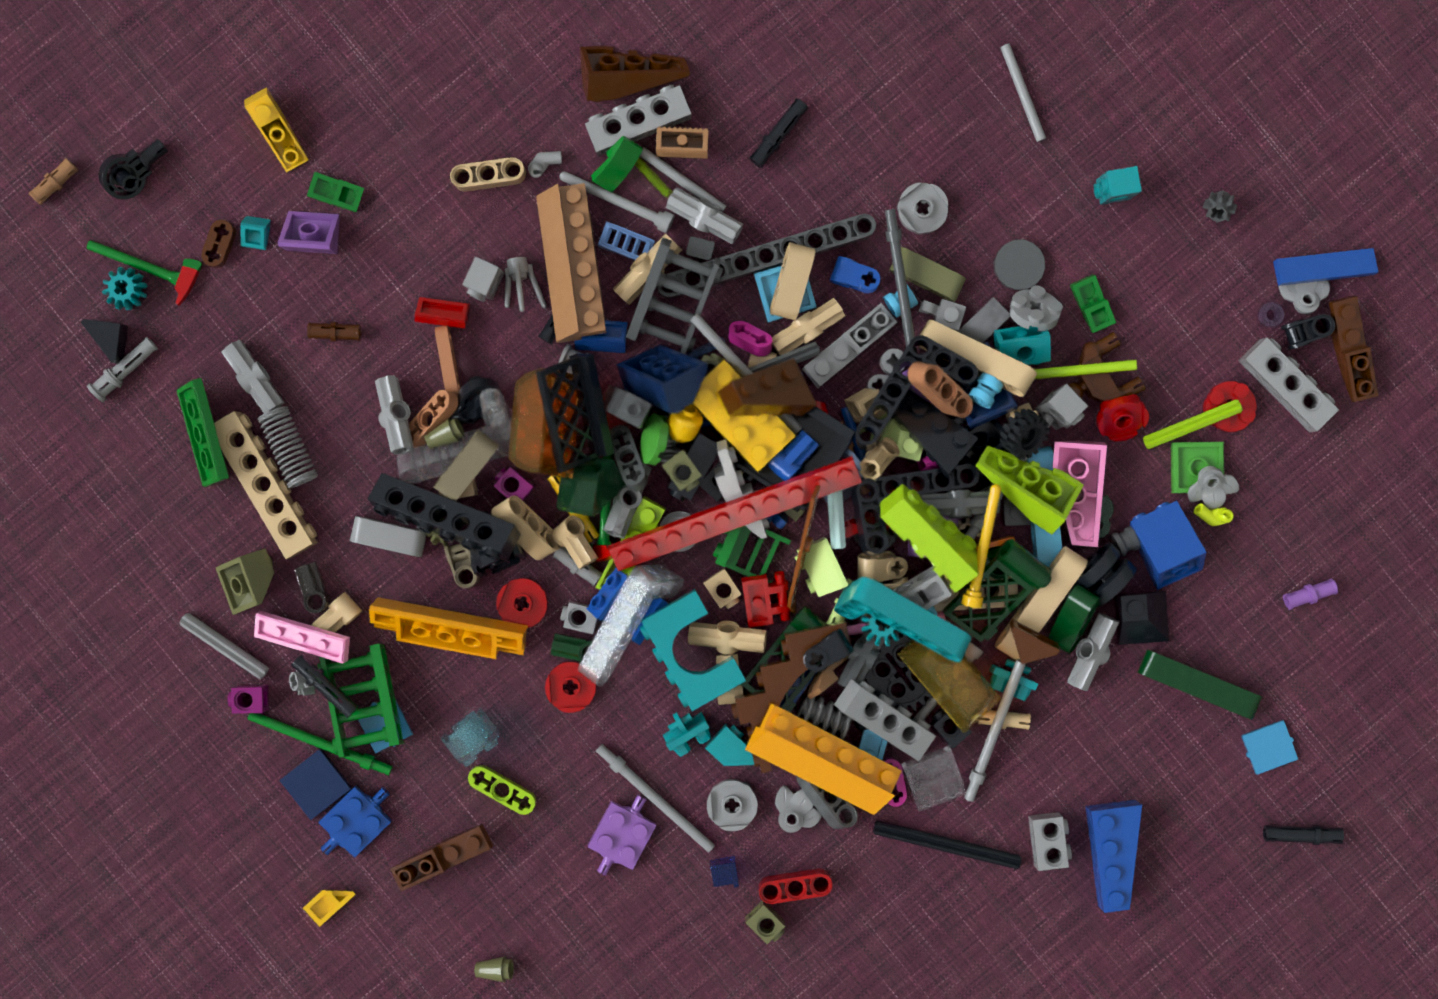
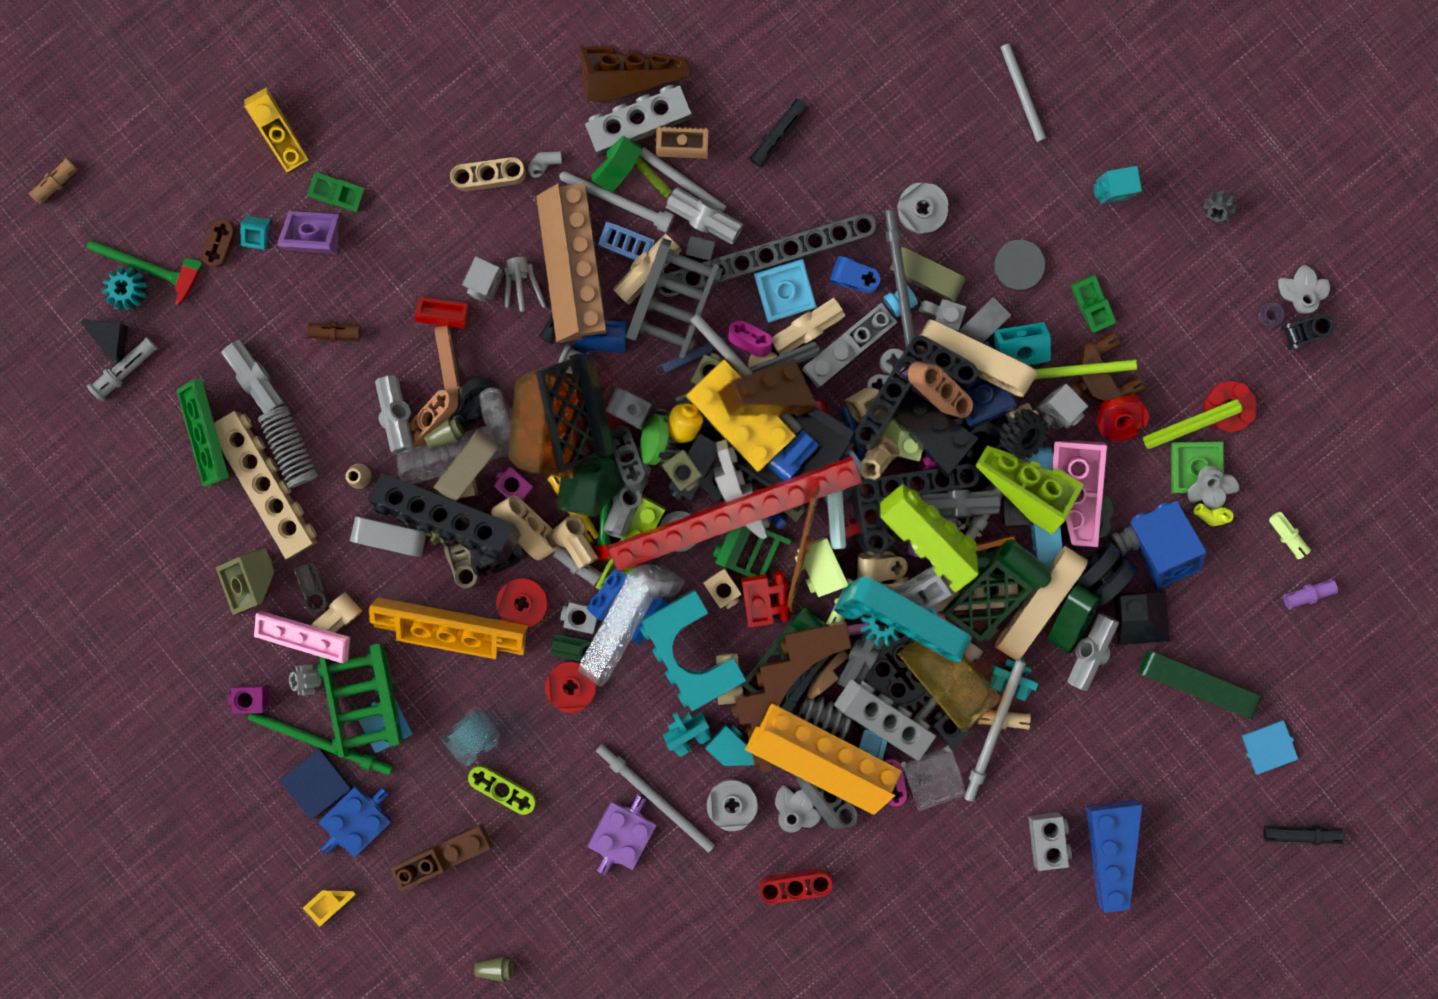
black pin [98,139,168,200] -> none
light grey axle [179,613,269,679] -> none
black pin [291,654,359,718] -> none
dark blue slope [617,344,708,414] -> none
tan piece [688,621,767,654] -> none
clear blue panel [710,856,739,888] -> none
olive brick [745,901,785,944] -> none
tan beam [770,242,815,320] -> none
black piece [803,628,854,672] -> none
black axle [873,820,1021,869] -> none
yellow piece [961,484,1001,608] -> none
medium azure wheel [968,373,1003,409] -> none
light grey plate [1010,285,1063,331] -> none
reddish brown slope [1010,619,1060,664] -> none
light grey brick [1238,337,1339,432] -> none
blue tile [1273,248,1378,286] -> none
reddish brown slope [1329,295,1379,402] -> none
none -> tan cone [346,464,372,489]
none -> yellowish green axle [1269,512,1311,559]

